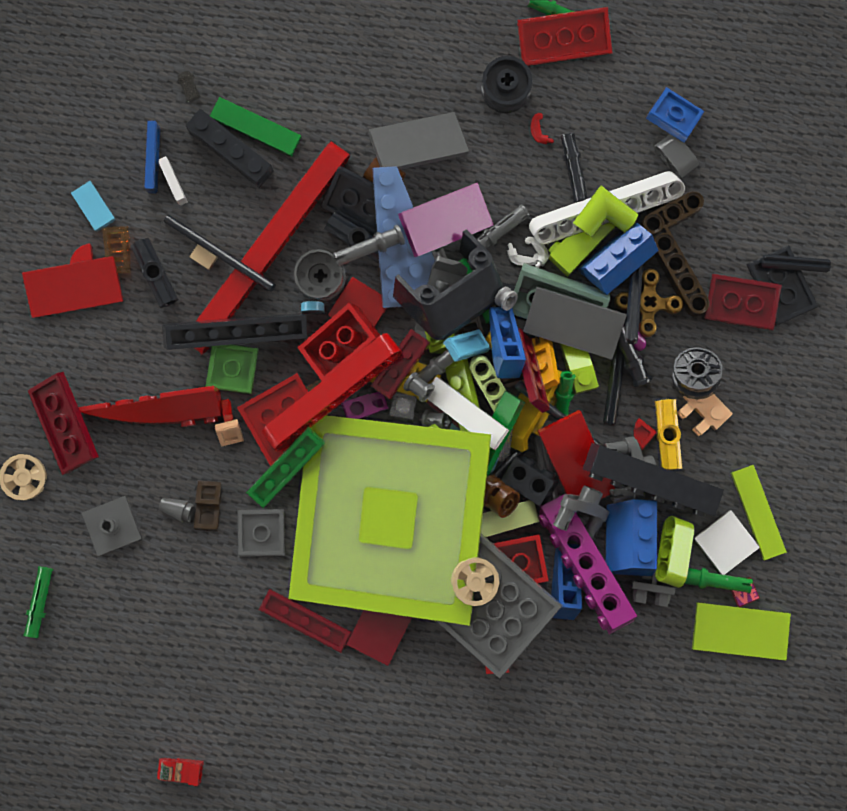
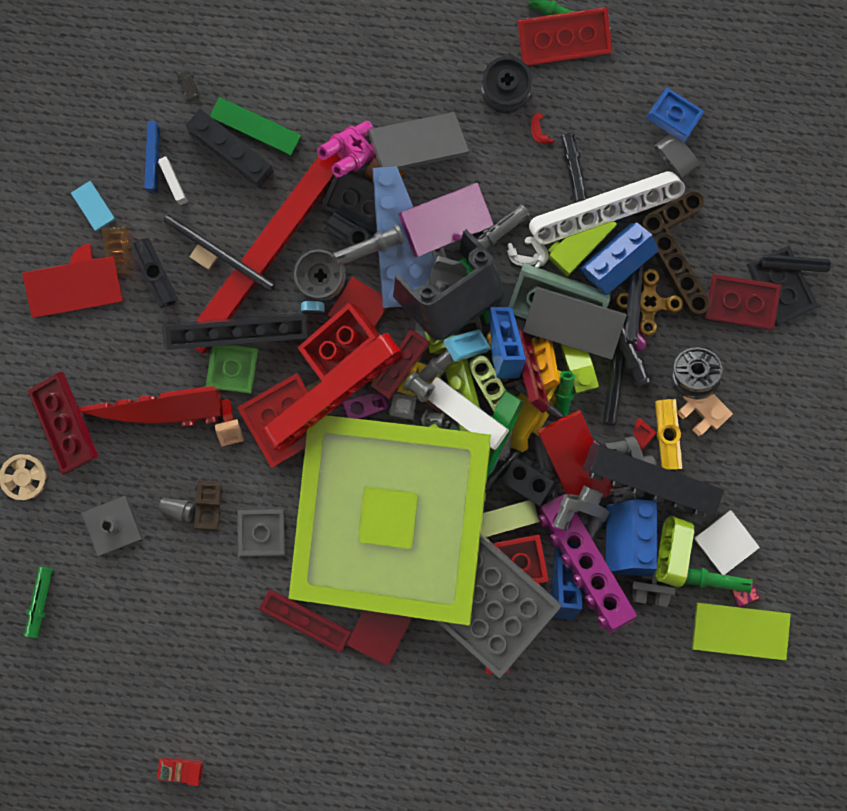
green tile [246,427,325,508] -> none
tan piece [451,557,499,606] -> none
reddish brown wheel [484,475,520,518] -> none
light grey bush [495,287,518,311] -> none
lime brick [573,186,638,237] -> none
lime tile [731,465,786,560] -> none
none -> dark pink pin [317,121,376,178]

